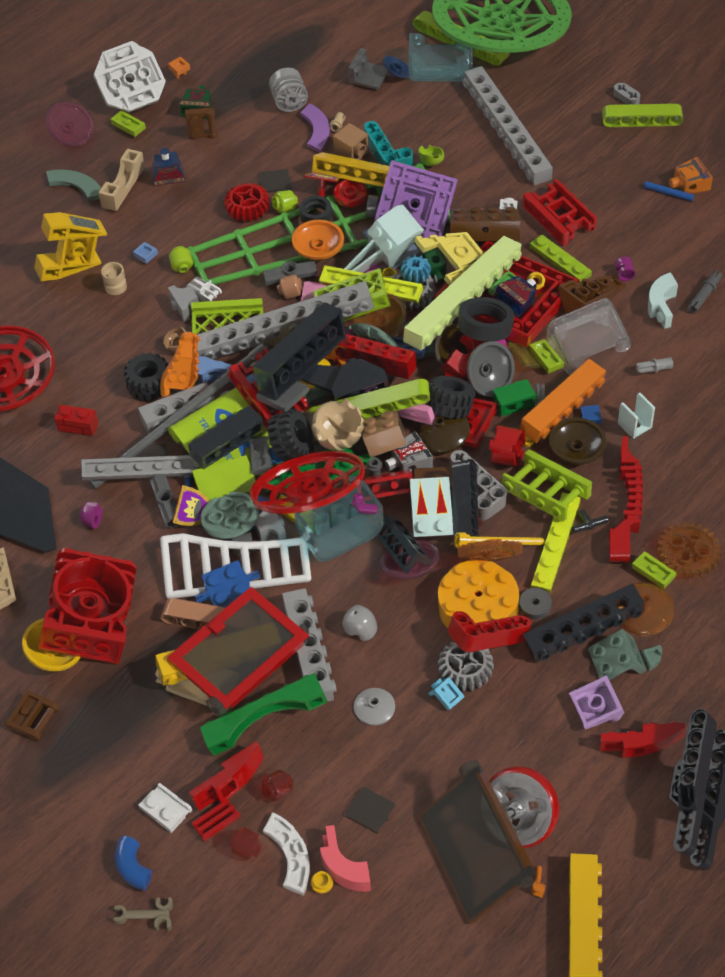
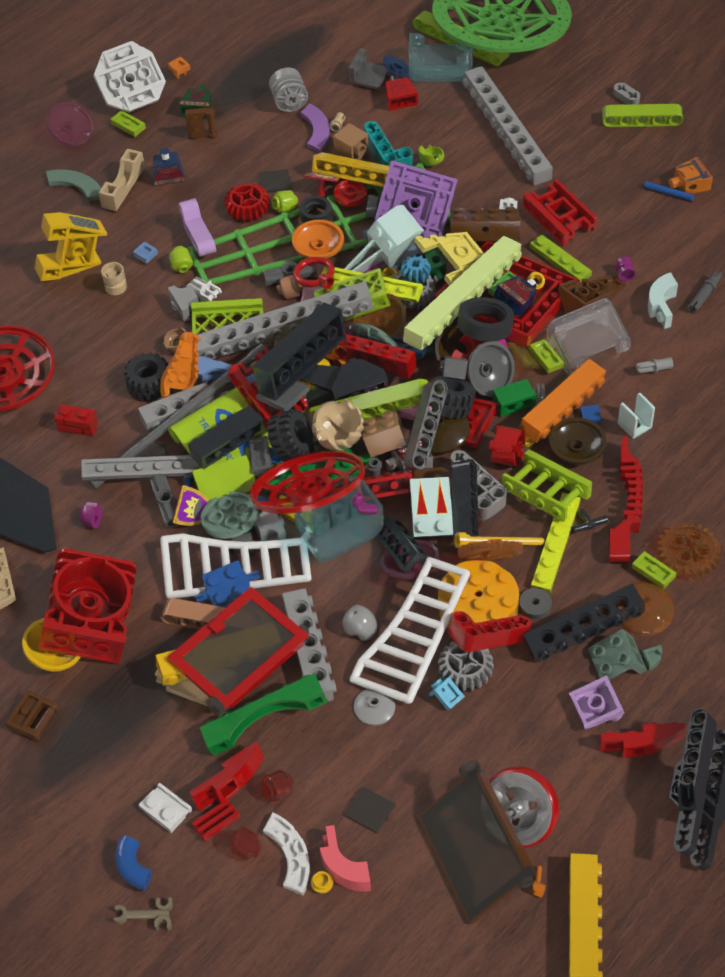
none -> lavender beam [179,198,216,257]
none -> red piece [293,257,335,290]
none -> white bar [349,557,470,704]
none -> red torso [386,76,418,111]
none -> dark grey beam [403,380,448,471]
none -> dark grey brick [439,356,468,379]

